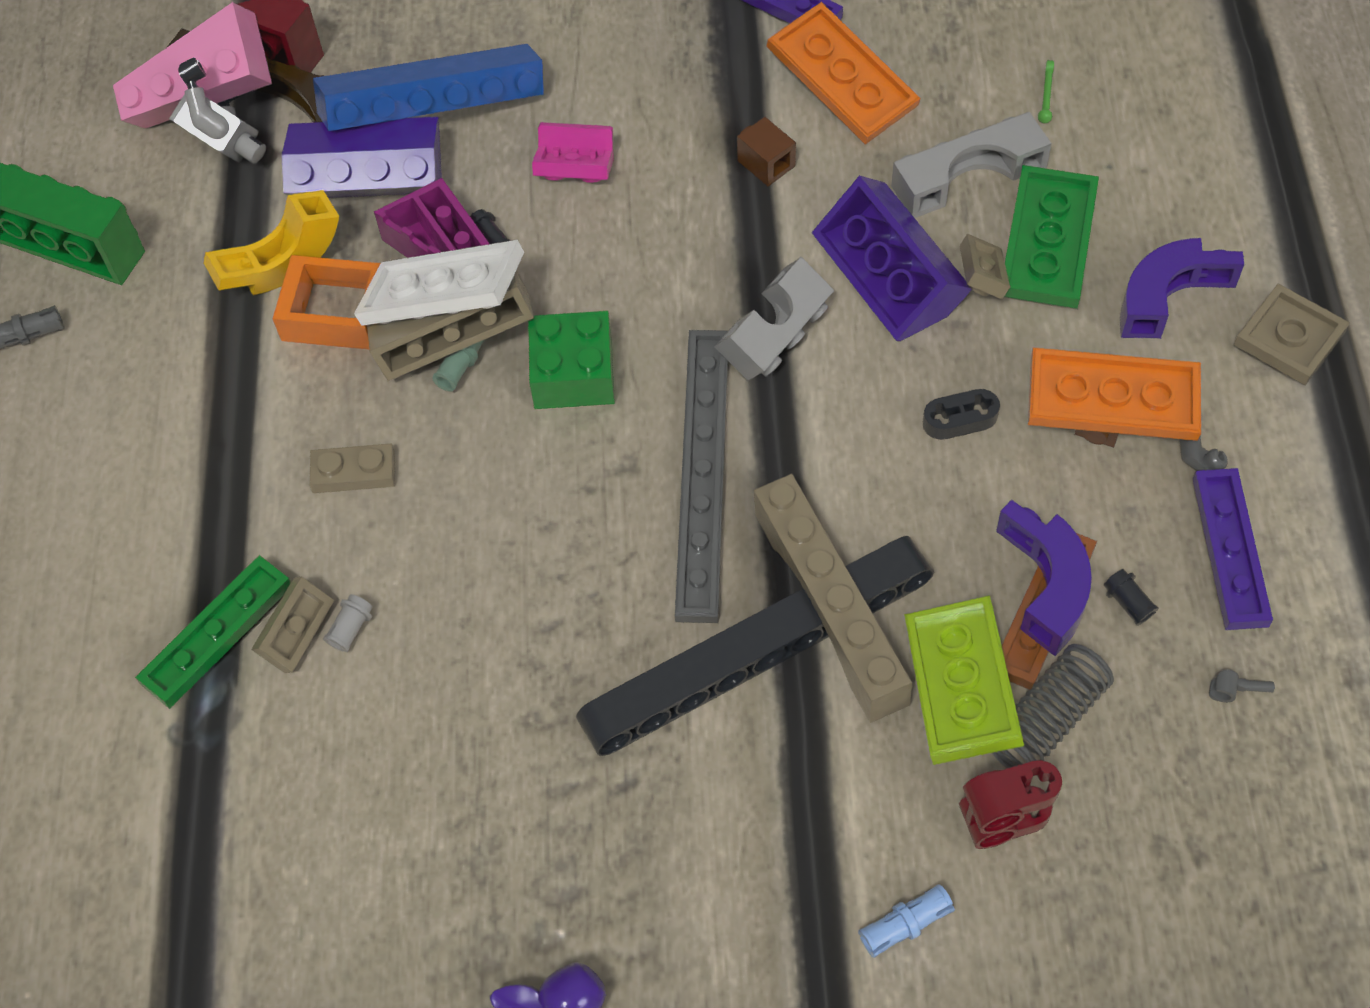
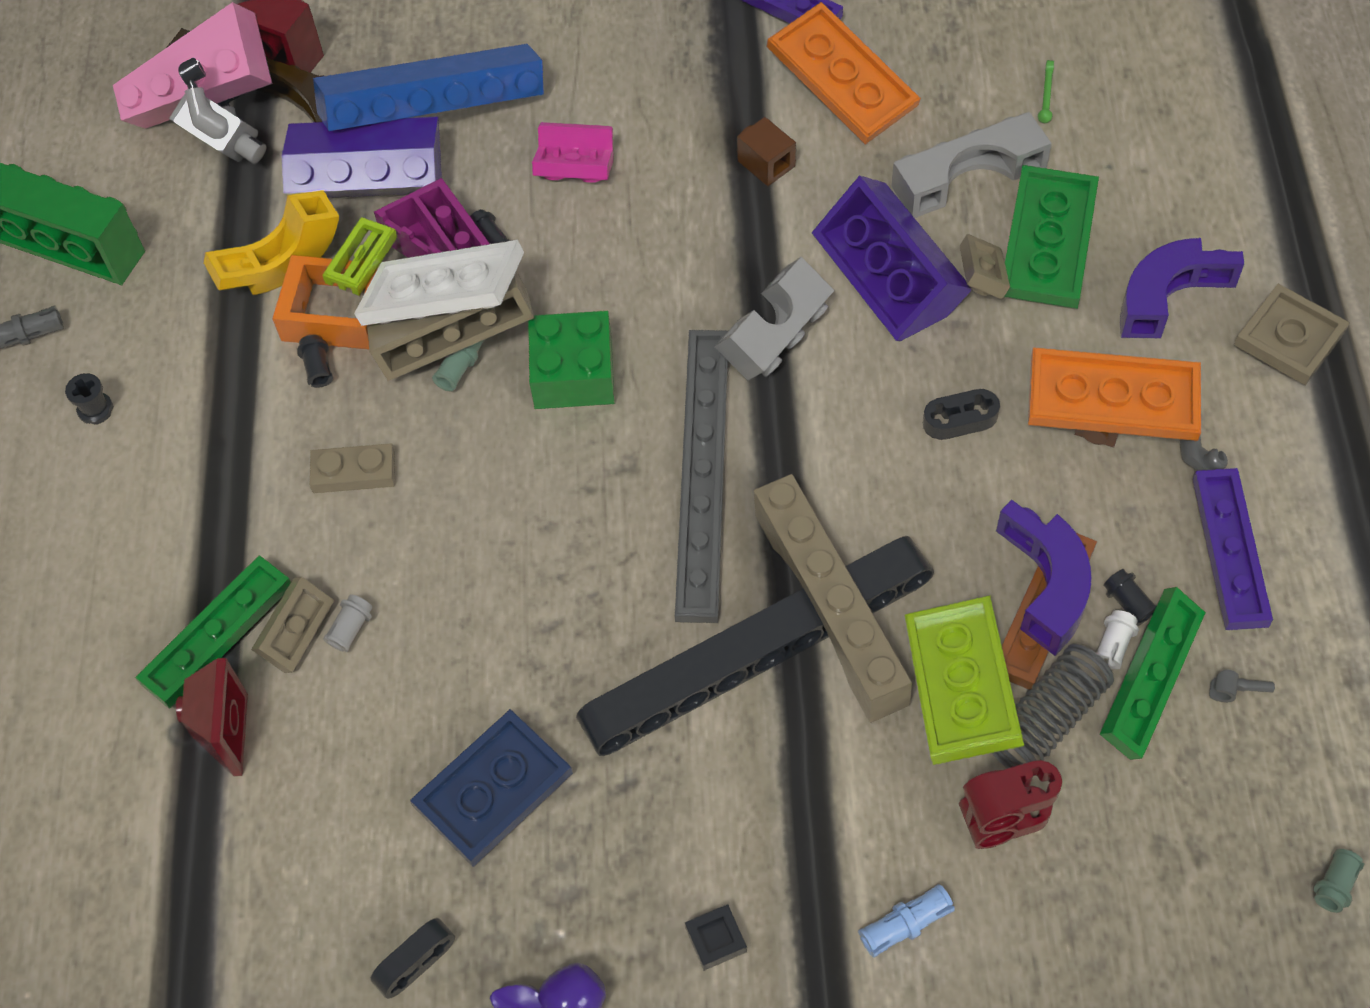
none -> black bush [65,373,114,425]
none -> dark red slope [176,658,248,776]
none -> black pin [297,334,333,388]
none -> lime tile [322,217,397,296]
none -> black beam [370,918,455,999]
none -> dark blue plate [410,709,573,867]
none -> black plate [685,904,747,971]
none -> white pin [1095,610,1139,670]
none -> green plate [1099,587,1206,760]
none -> sand green pin [1314,849,1365,913]

